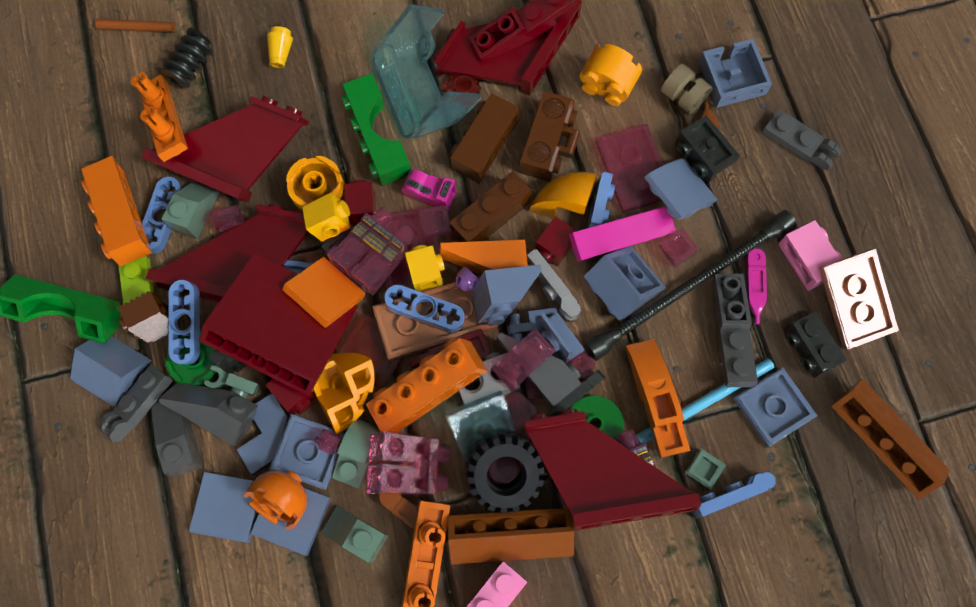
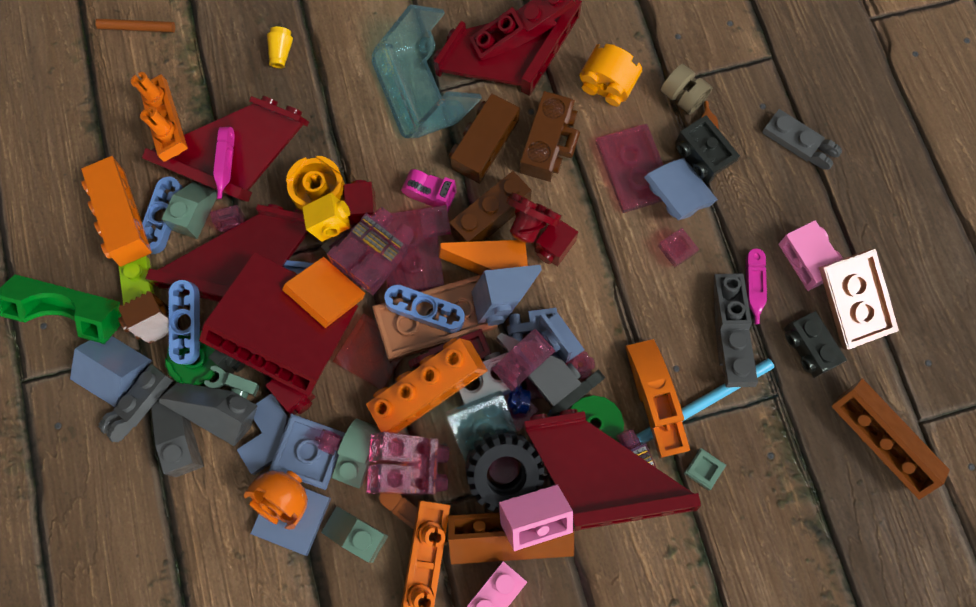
pearl dark grey piece [158,28,214,88] -> none
sand blue tile [189,472,257,543] -> none
light orange brick [313,353,374,434] -> none
green arch [341,73,411,186] -> none
yellow brick [405,245,445,292] -> none
clear red animal [442,74,481,103] -> none
medium lavender hinge [455,266,479,291] -> none
light grey hinge [527,249,581,323] -> none
light orange brick [529,172,597,219] -> none
dark pink tile [569,206,677,262] -> none
pearl dark grey hose [583,210,797,361] -> none
sand blue slope [584,246,666,320] -> none
medium blue hinge [586,172,615,229] -> none
medium blue hinge [693,471,776,519] -> none
sand blue piece [699,38,772,108] -> none
sand blue tile [733,367,818,448] -> none
none -> dark pink piece [213,127,235,199]
none -> bright pink brick [499,485,573,551]
none -> dark red plate [506,192,562,243]
none -> clear blue plate [507,386,531,415]

